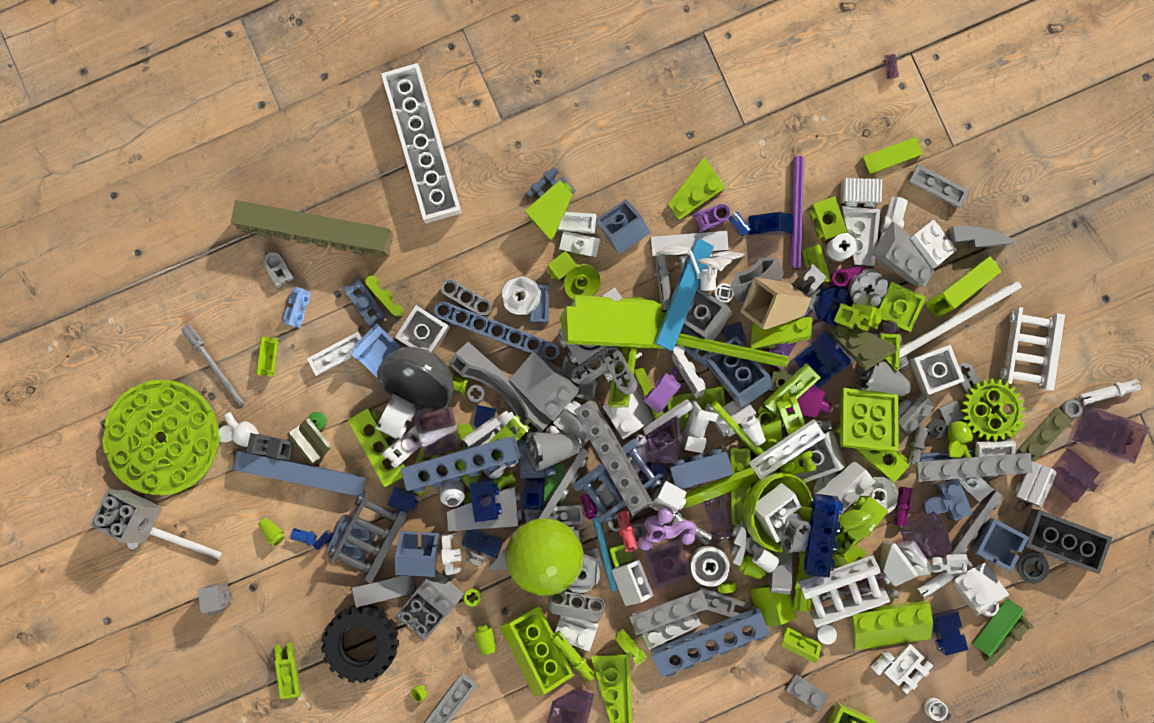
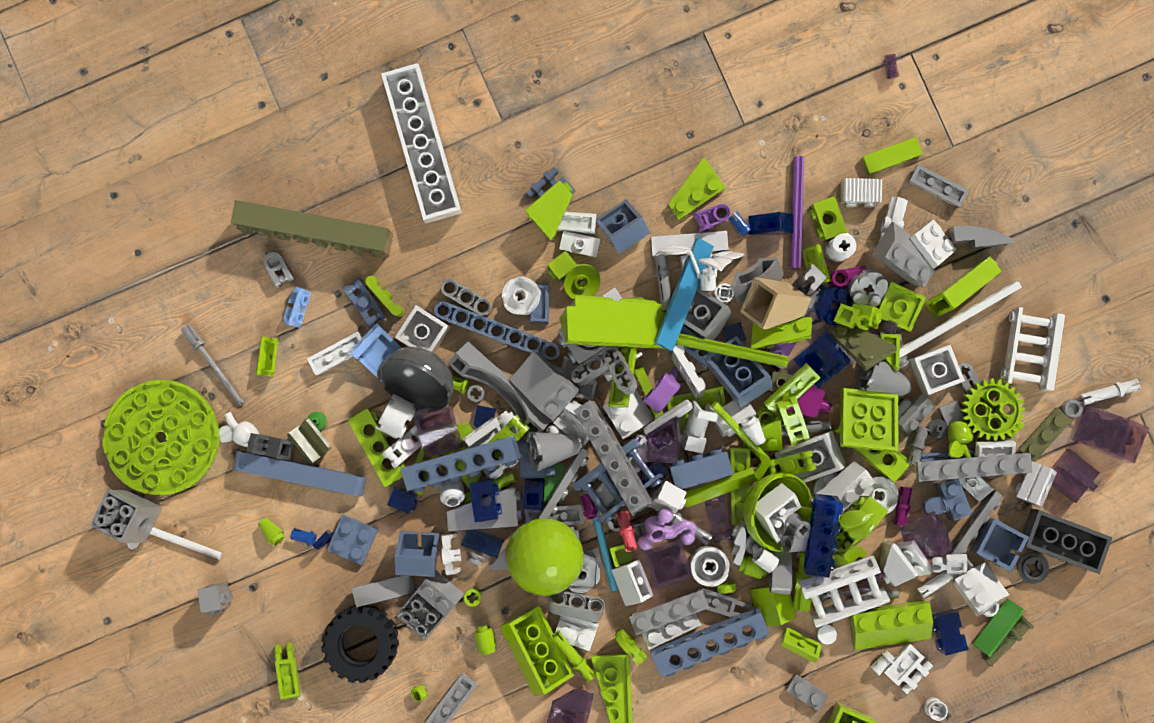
dark grey fence [327,491,408,583] -> none
white plate [749,419,826,480] -> none
white wing [841,206,881,267] -> none

